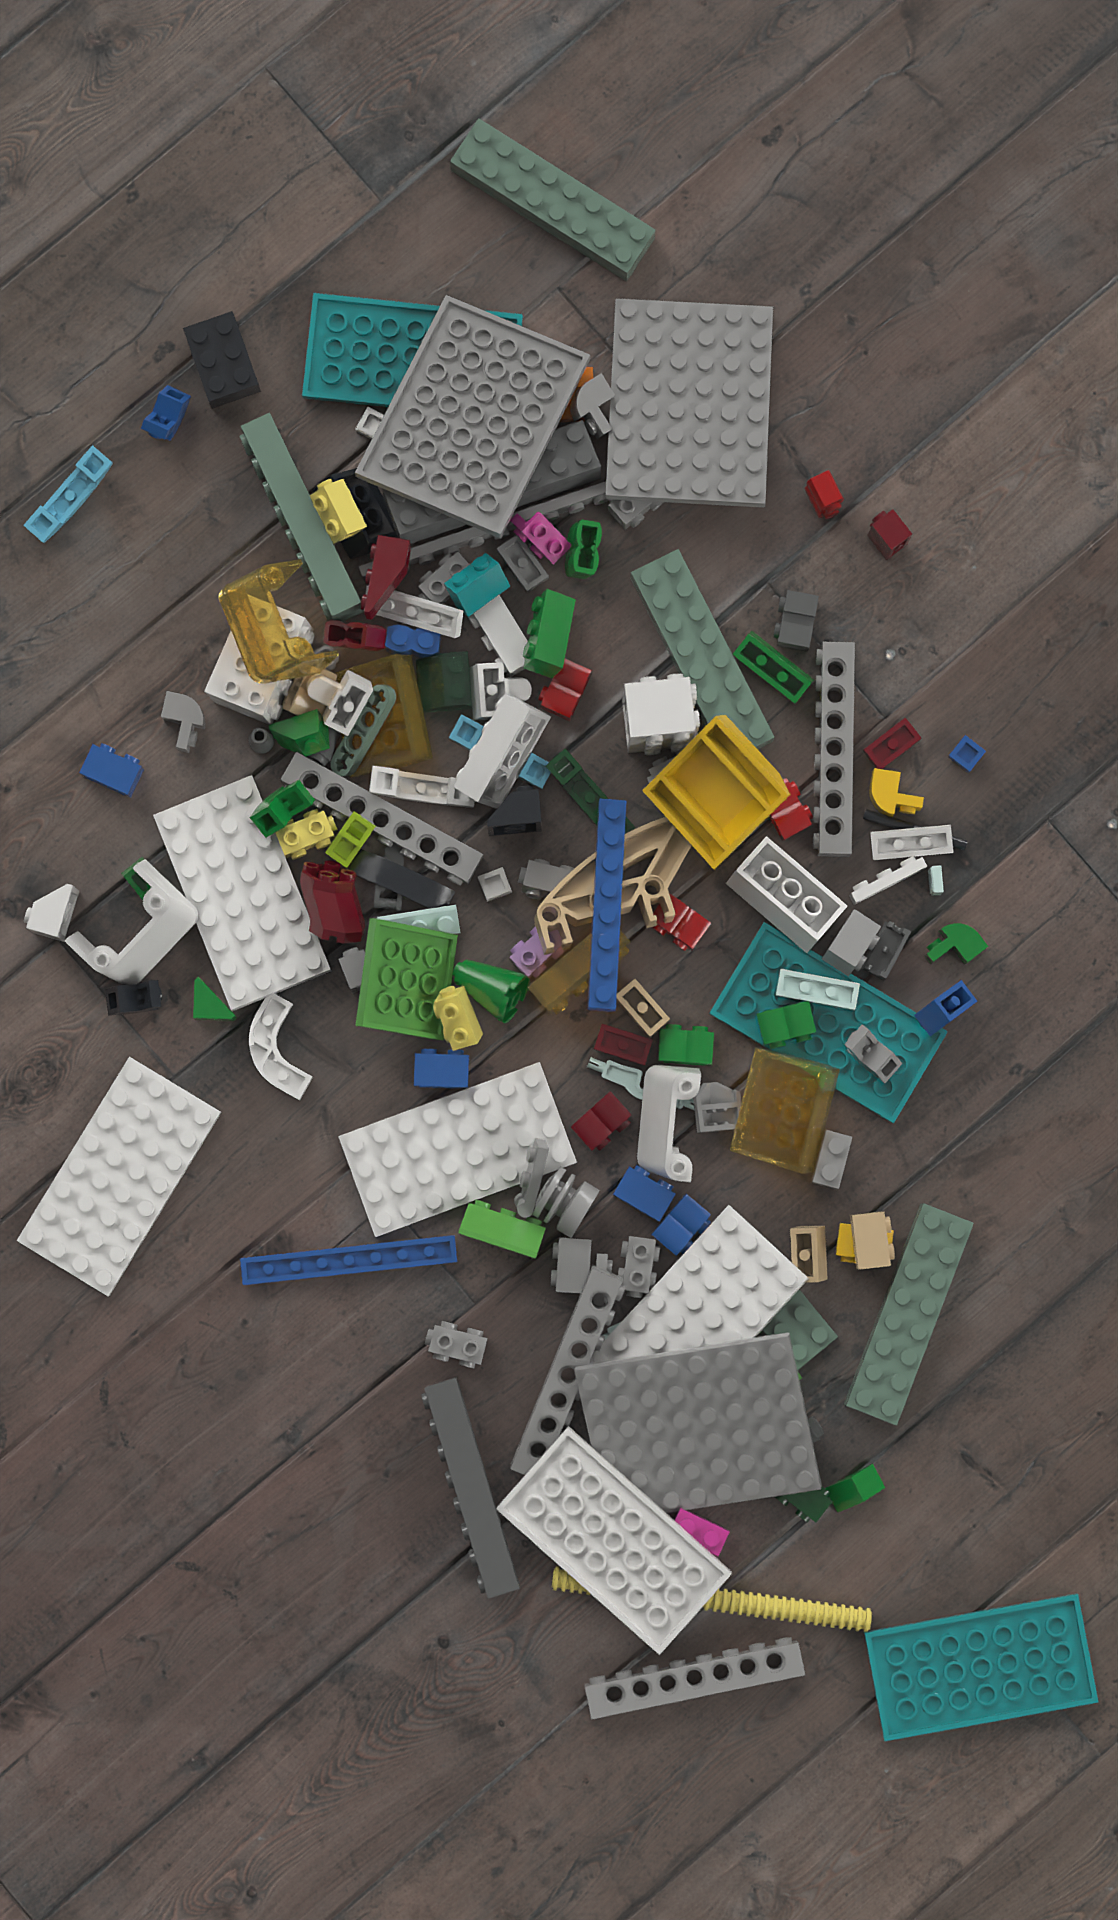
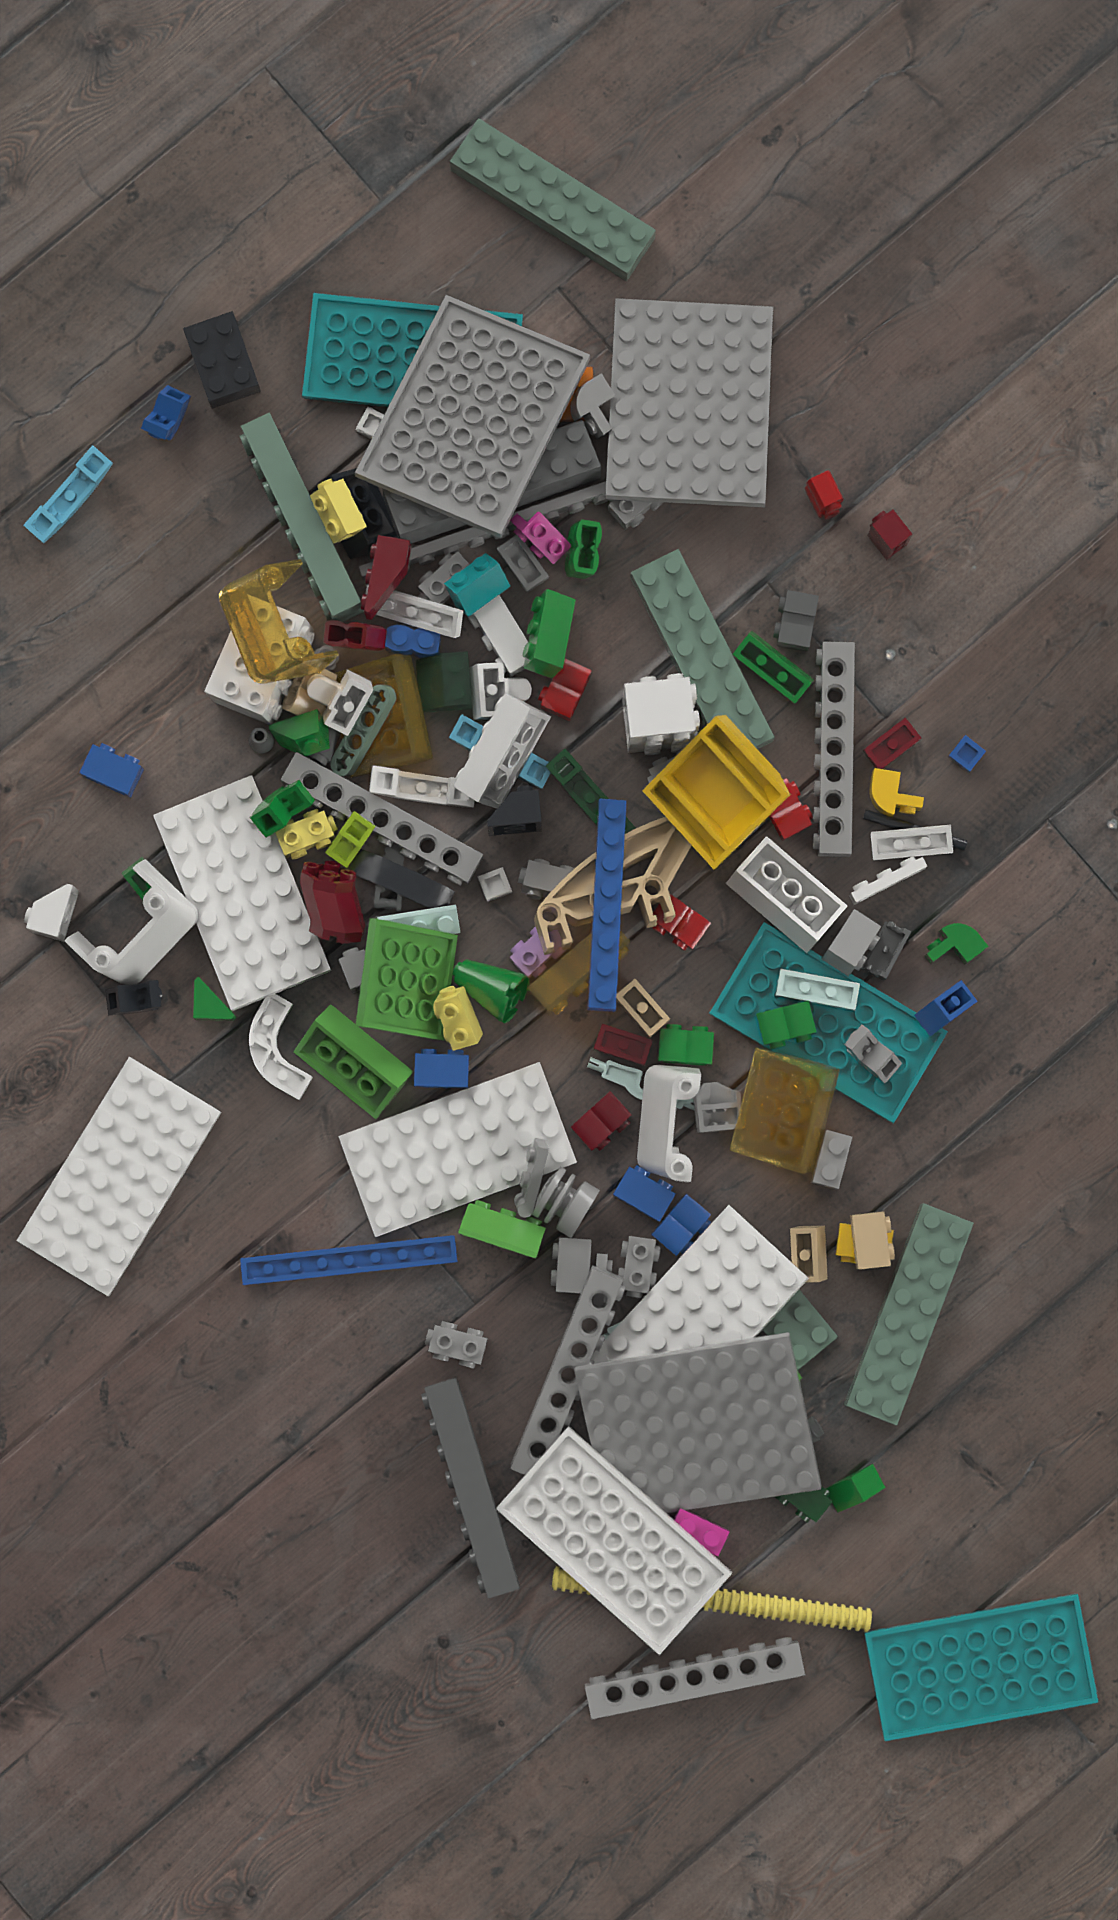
light grey brick [161,691,206,753] -> none
light aqua tile [928,865,944,895] -> none
none -> bright green slope [294,1004,413,1119]

